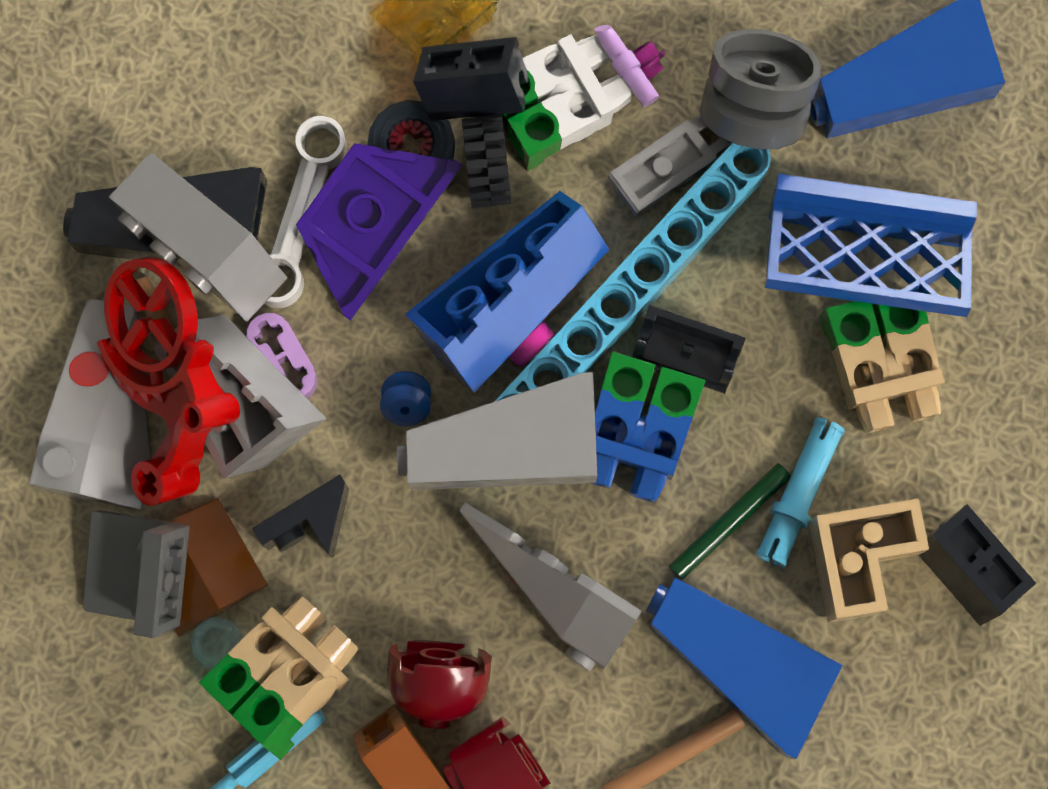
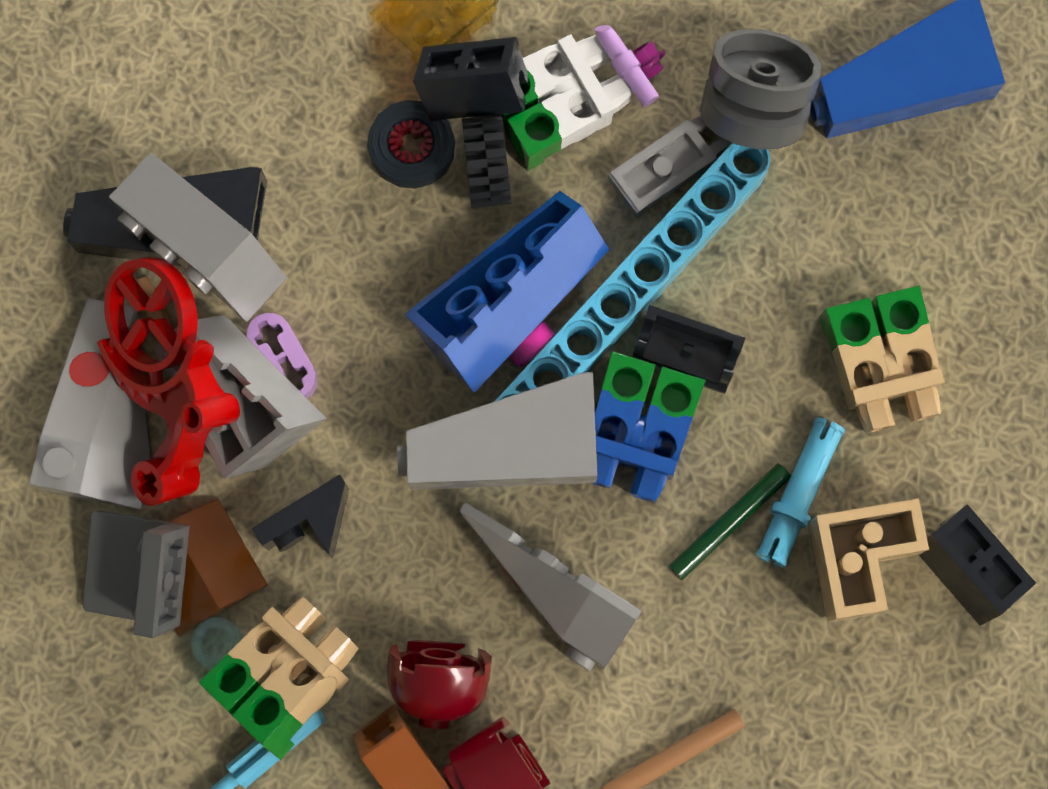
white piece [265,116,347,308] -> none
dark purple wing [296,143,462,321] -> none
blue wheel [380,371,431,427] -> none
blue slope [646,578,843,759] -> none
blue fence [765,174,977,317] -> none

